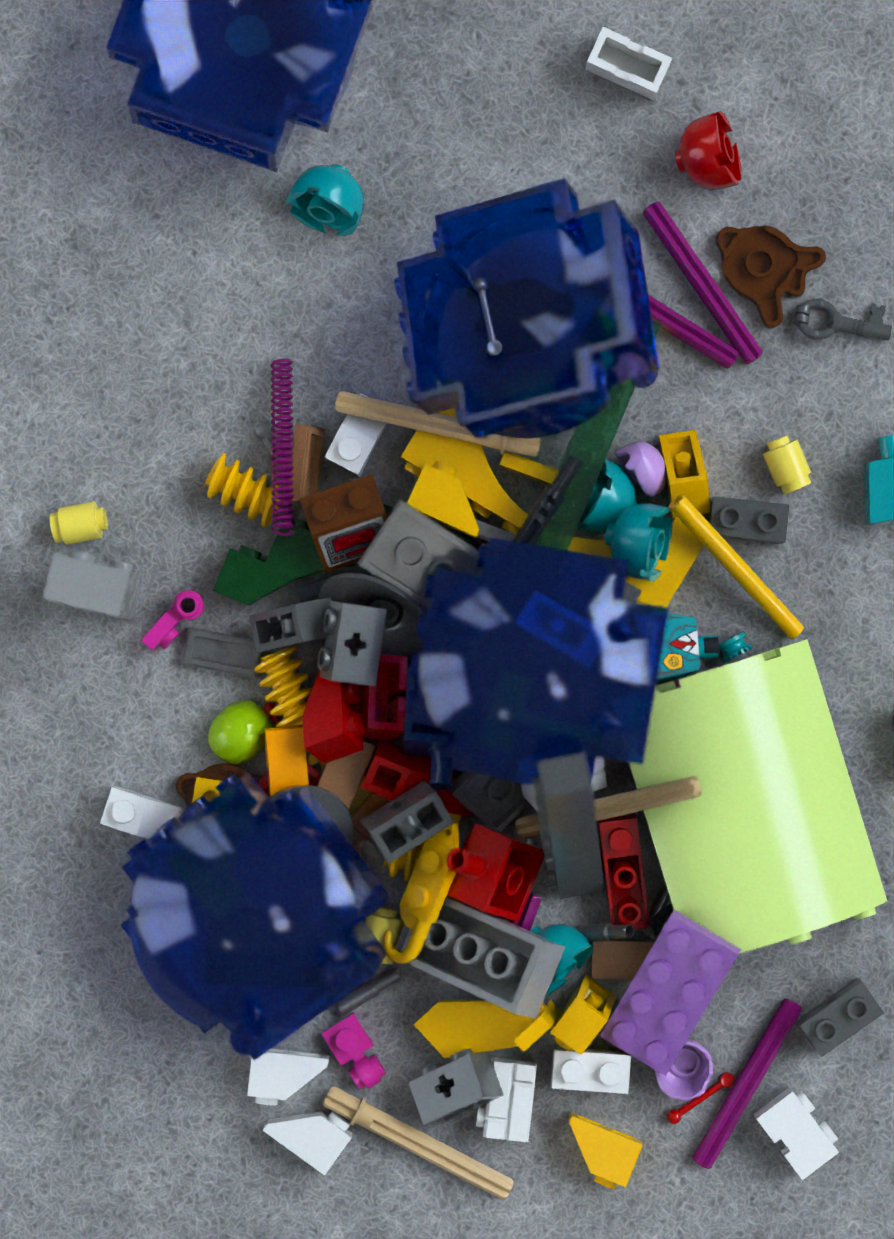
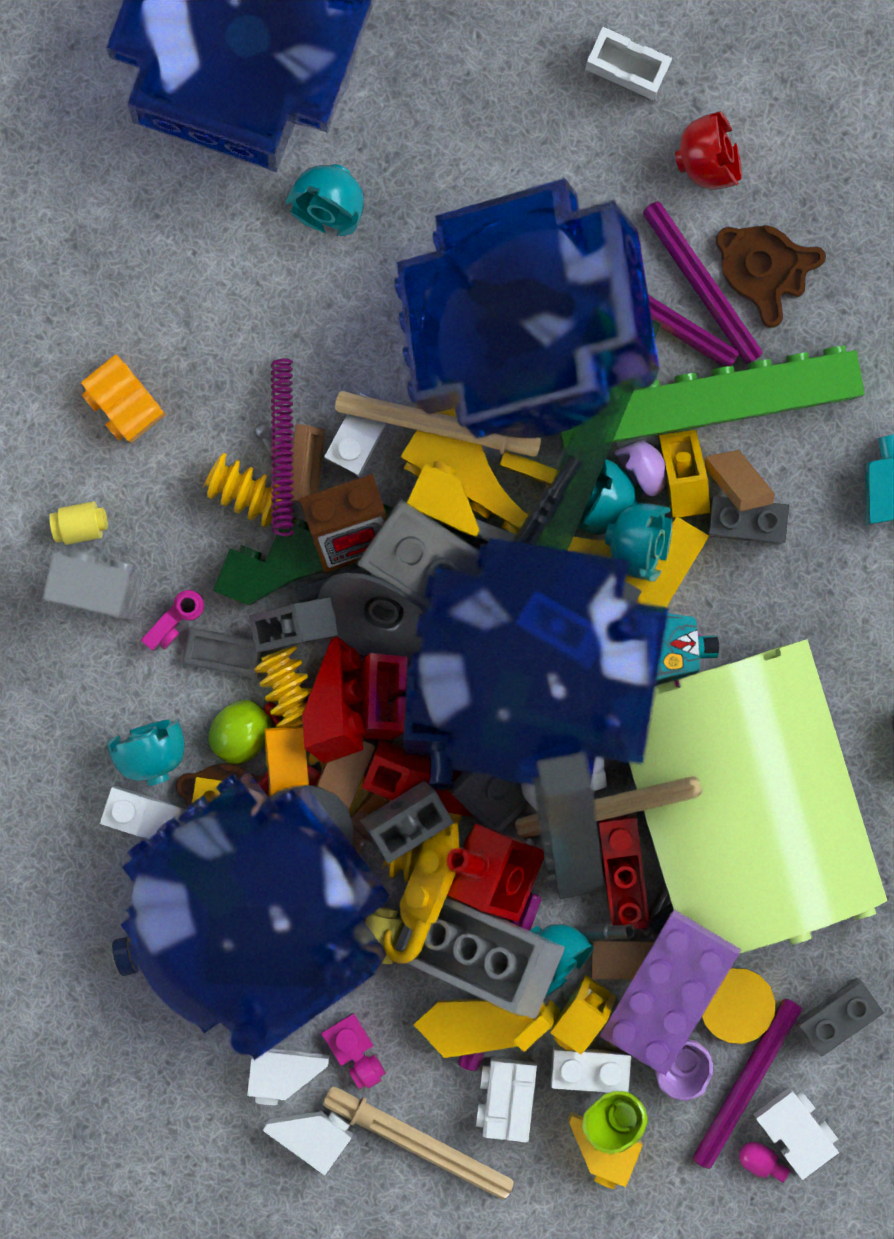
dark grey brick [318,601,387,686] -> none
flat silver pin [335,968,401,1016] -> none
dark grey brick [408,1049,504,1125] -> none
flat silver hinge [473,277,502,356] -> none
red hinge [667,1072,735,1124] -> none
yellow piece [669,494,804,639] -> none
teal bush [719,631,753,663] -> none
light yellow brick [763,435,812,494] -> none
dark grey piece [793,298,892,341] -> none
none -> light orange brick [81,354,166,443]
none -> teal cylinder [106,719,185,786]
none -> dark blue tile [112,936,138,976]
none -> bright green brick [555,345,865,452]
none -> lime hair [582,1091,648,1155]
none -> yellow tile [701,967,775,1044]
none -> medium nougat tile [704,450,775,511]
none -> dark pink cylinder [739,1141,791,1183]

